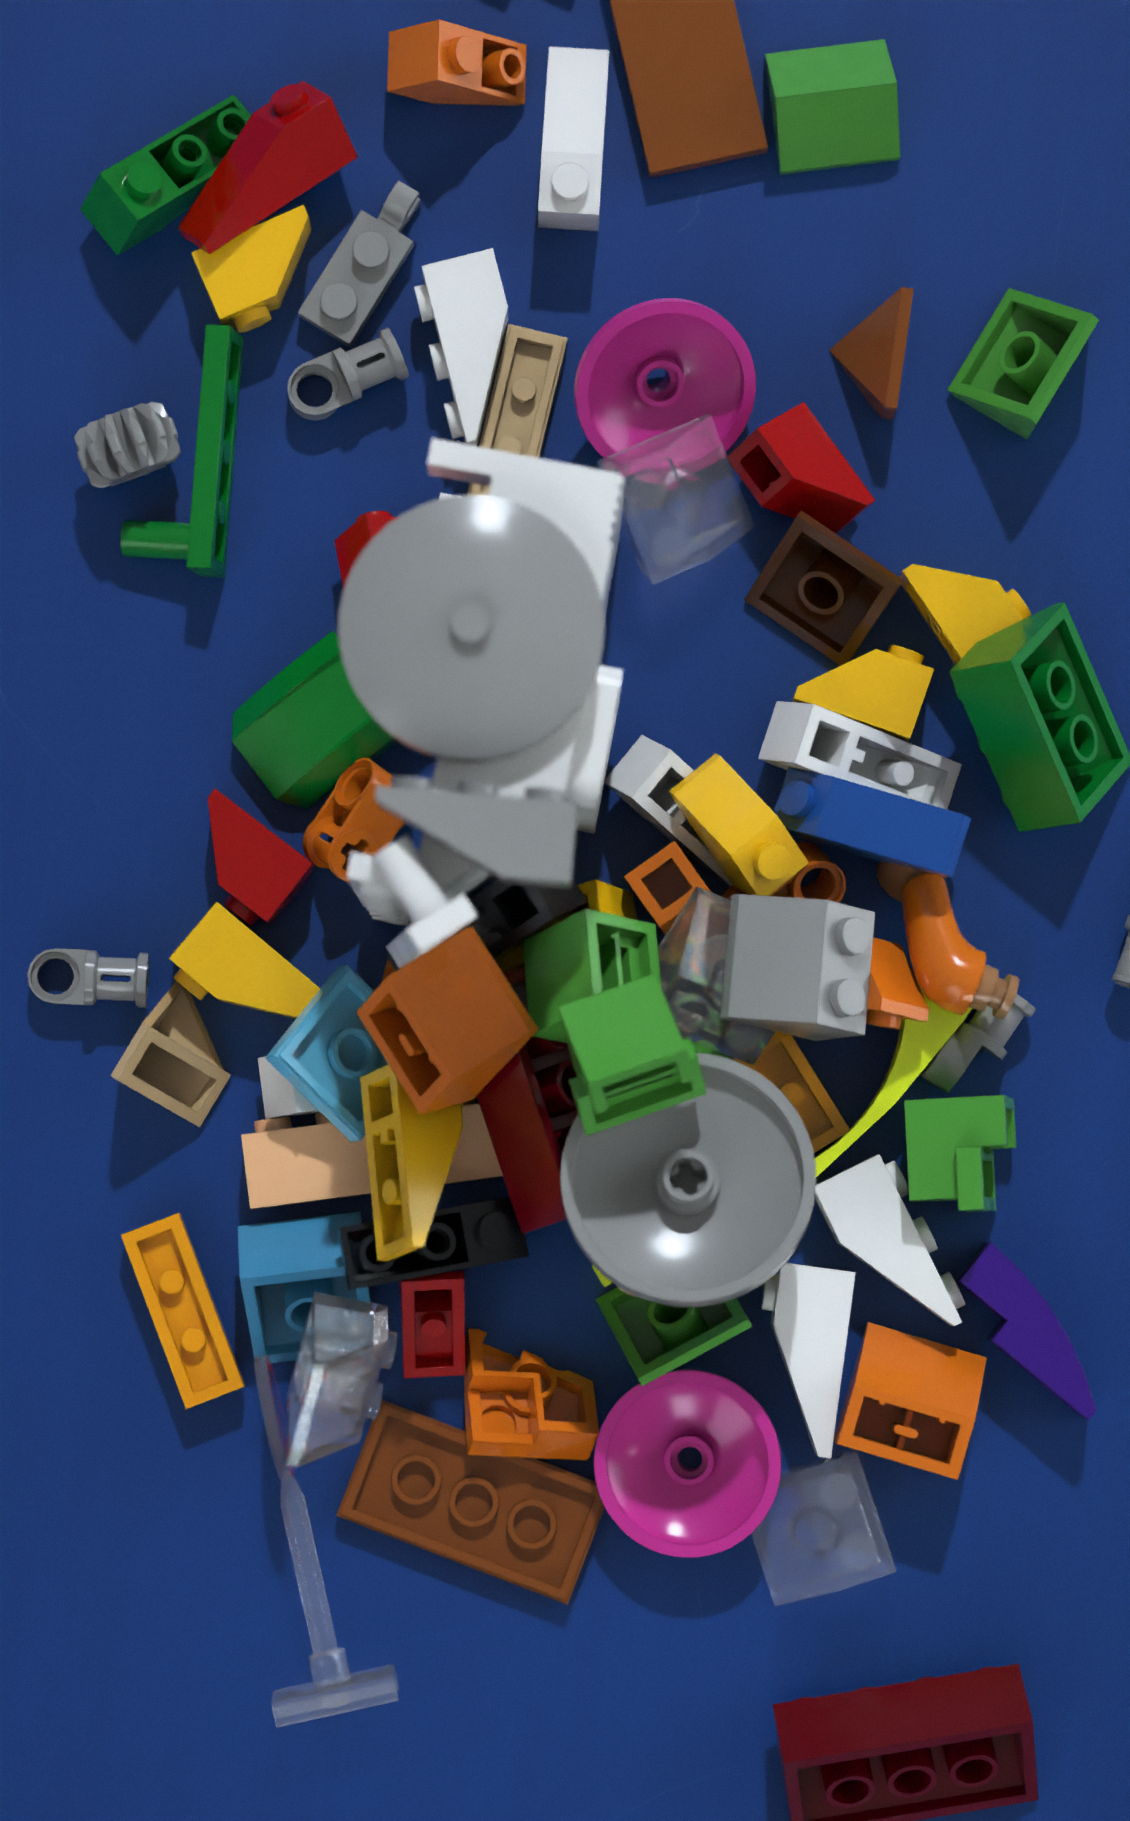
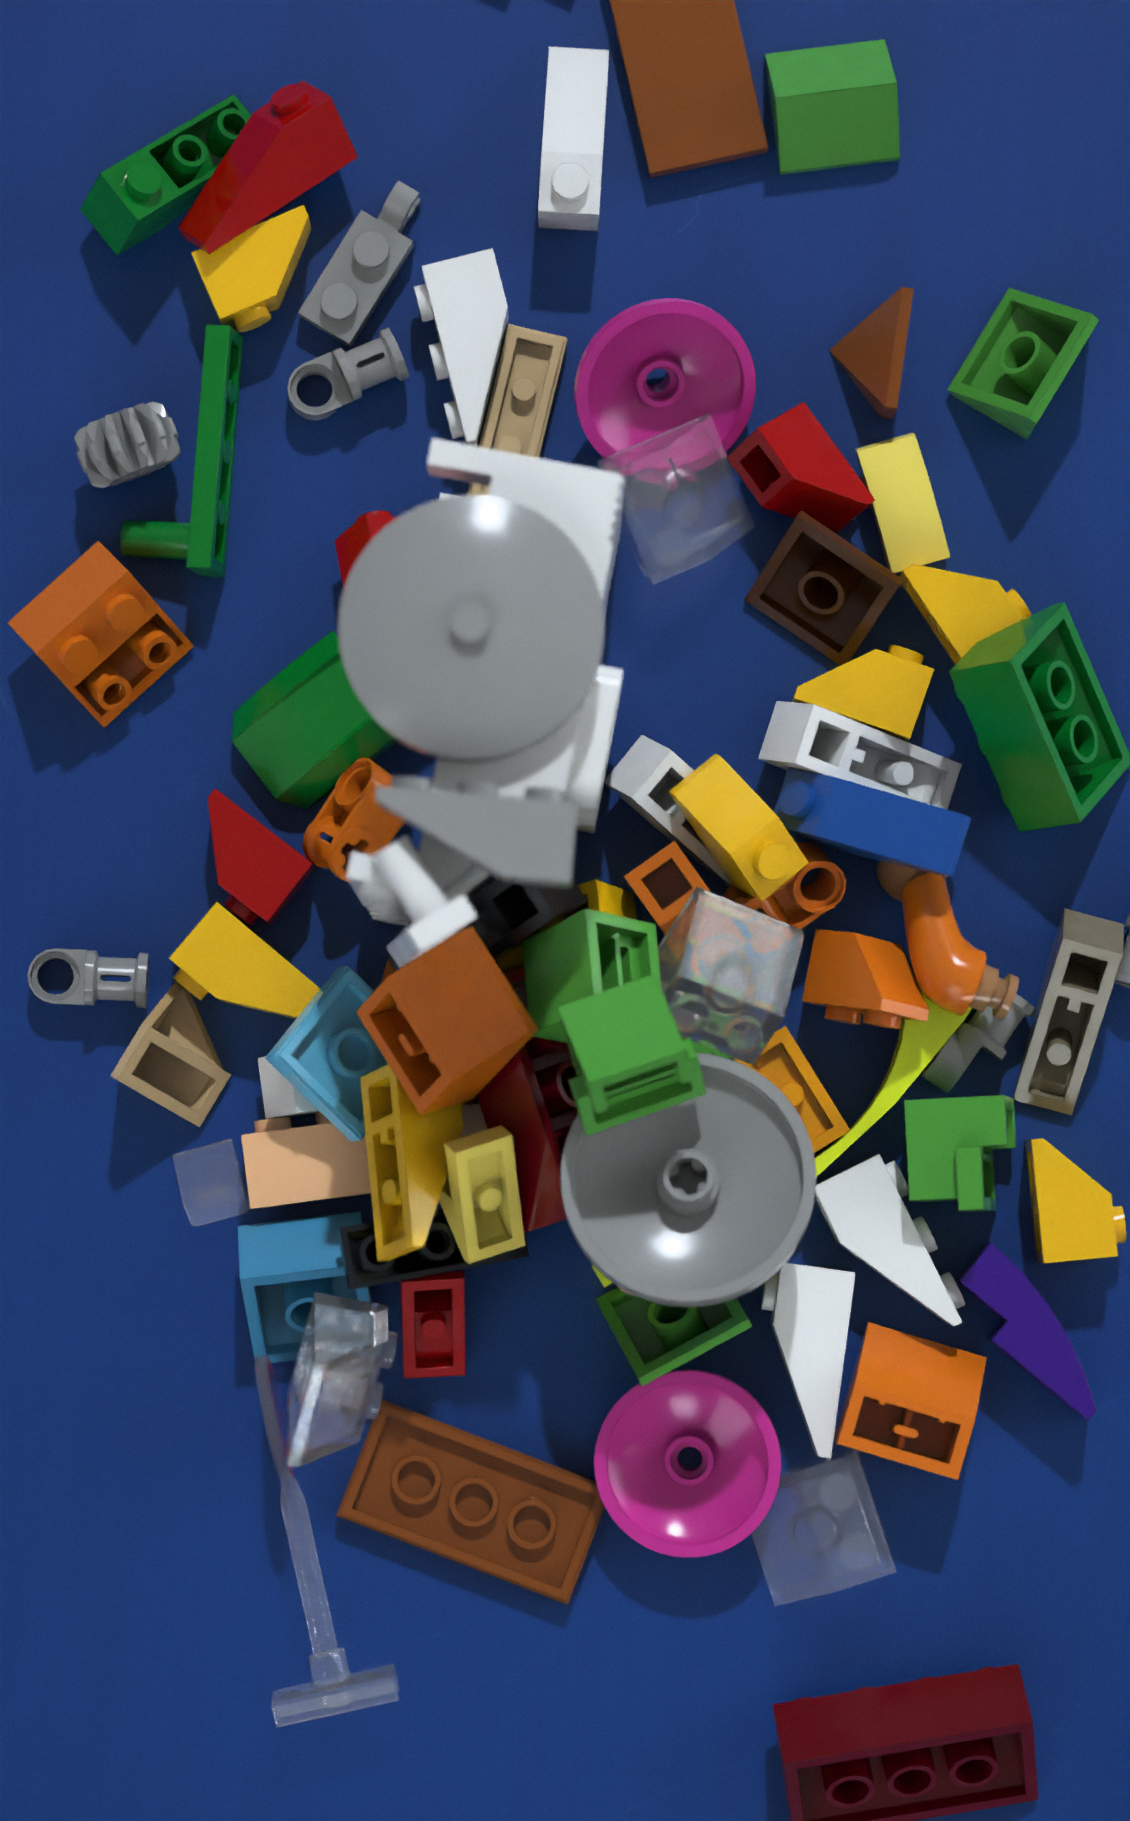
light orange plate [121,1213,245,1409] -> none
orange slope [387,19,527,106] -> none
orange slope [464,1328,599,1461] -> none
light grey slope [720,894,875,1041] -> none
none -> orange slope [7,541,194,728]
none -> clear slope [172,1138,250,1226]
none -> light yellow slope [439,1125,525,1264]
none -> light yellow slope [855,432,950,573]
none -> dark tan slope [1013,908,1124,1115]
none -> yellow slope [1025,1138,1126,1263]

